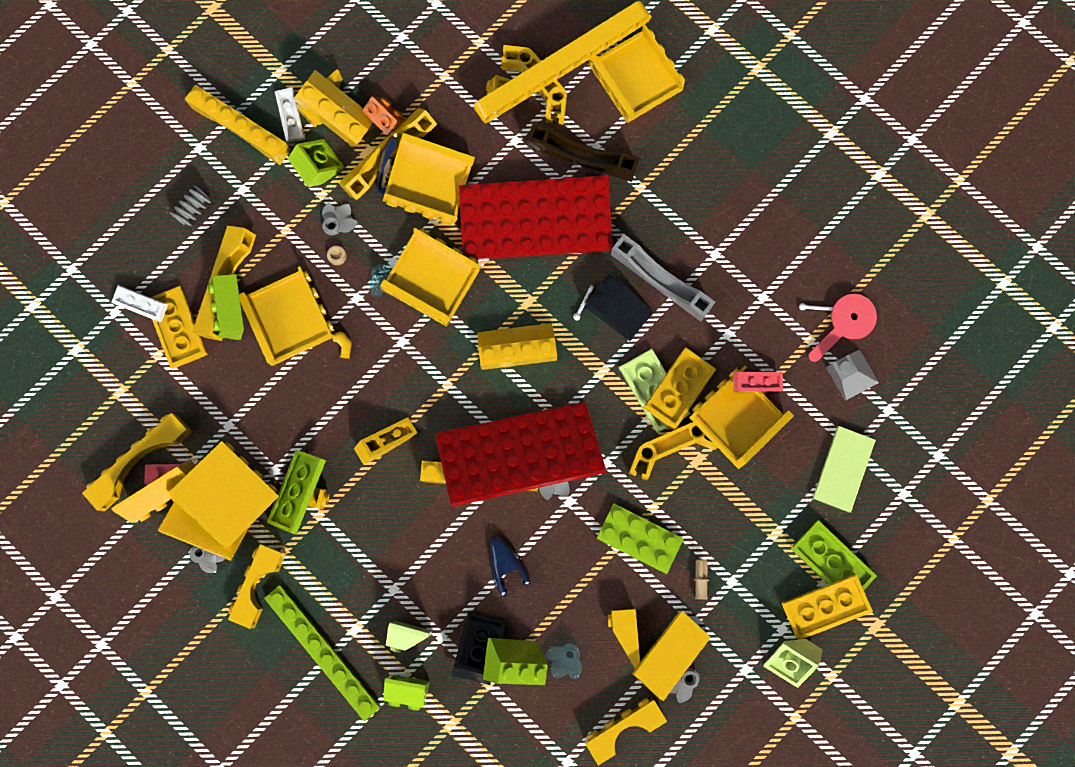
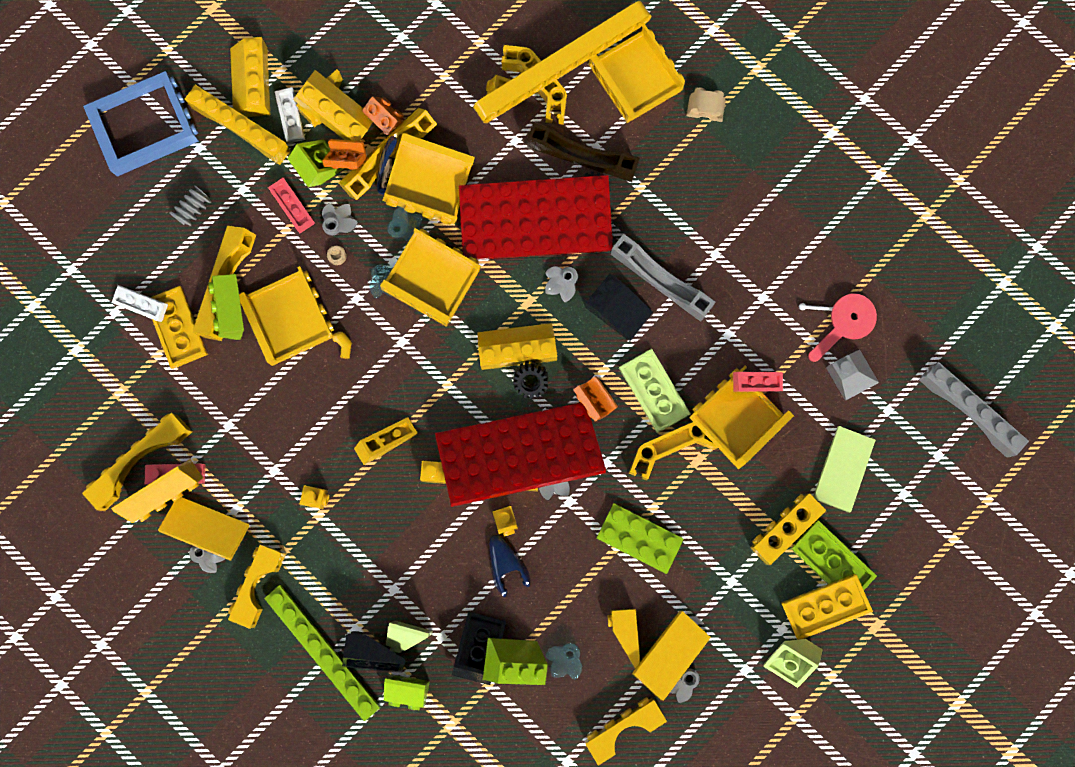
yellow panel [167,441,279,549] -> none
lime plate [267,450,326,534] -> none
white hinge [573,285,594,320] -> none
yellow tile [643,347,716,430] -> none
tan axle [694,560,709,599] -> none
none -> medium blue window [83,71,199,176]
none -> yellow slope [230,37,270,117]
none -> coral plate [268,178,315,234]
none -> orange bracket [322,139,367,170]
none -> black slope [342,631,405,673]
none -> clear light blue plate [387,207,422,241]
none -> yellow bracket [493,506,518,537]
none -> black tyre [513,361,548,398]
none -> light grey plate [545,266,578,302]
none -> orange bracket [574,376,618,422]
none -> tan cylinder [686,88,726,122]
none -> yellow brick [750,493,826,565]
none -> light grey arch [918,362,1029,457]

